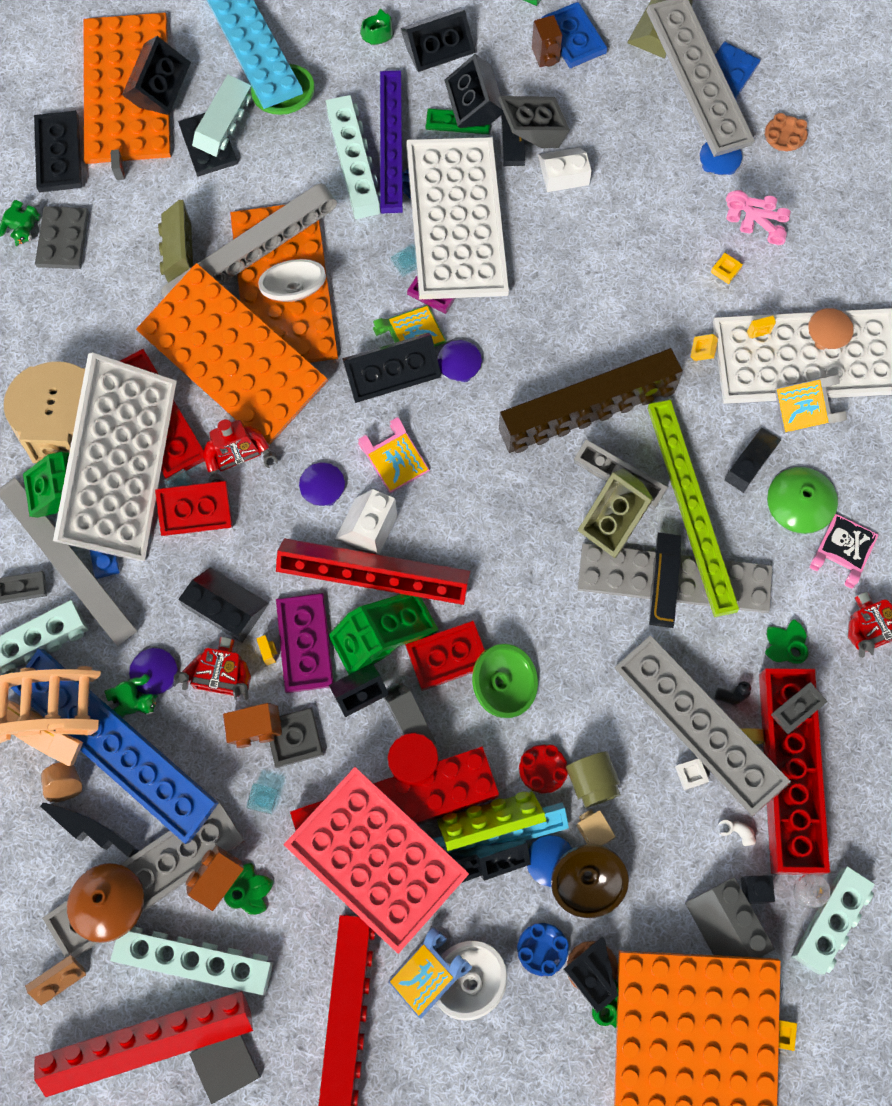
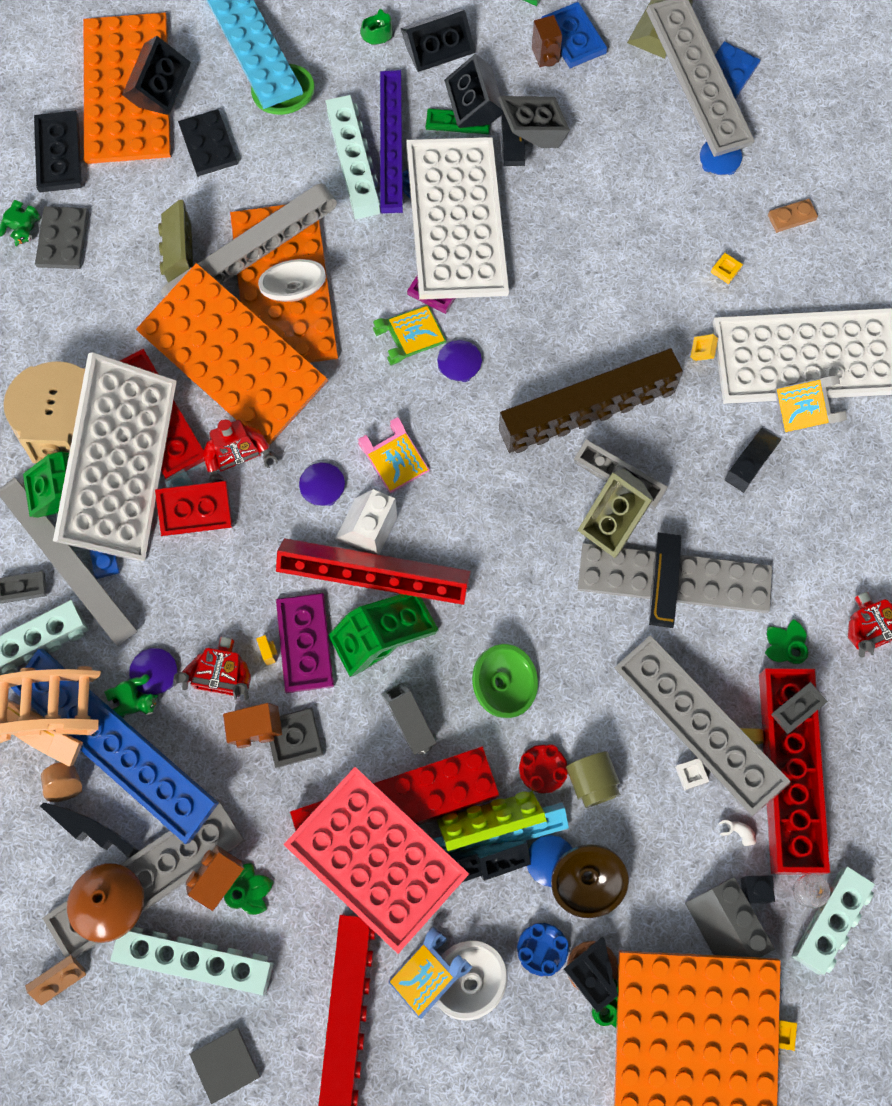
red brick [34,991,253,1097] -> none
dark grey tile [110,149,125,180] -> none
black slope [178,567,269,643] -> none
light aqua brick [192,74,252,157] -> none
clear light blue plate [246,783,278,815] -> none
black brick [329,663,389,717] -> none
black plate [342,333,442,403] -> none
red tile [387,733,439,785] -> none
clear light blue plate [391,247,417,277] -> none
red plate [405,620,485,691] -> none
white slope [538,147,591,192] -> none
tan brick [576,809,616,846] -> none
lime plate [647,400,739,617] -> none
black arm [714,681,751,705] -> none
bright pink plant [726,190,791,245] -> none
yellow tile [747,316,776,339] -> none
nougat dish [764,113,808,152] -> none
bright green dish [767,467,838,534] -> none
nougat dish [808,308,854,350] -> none
flag [810,514,878,589] -> none
none -> medium nougat plate [768,199,818,233]

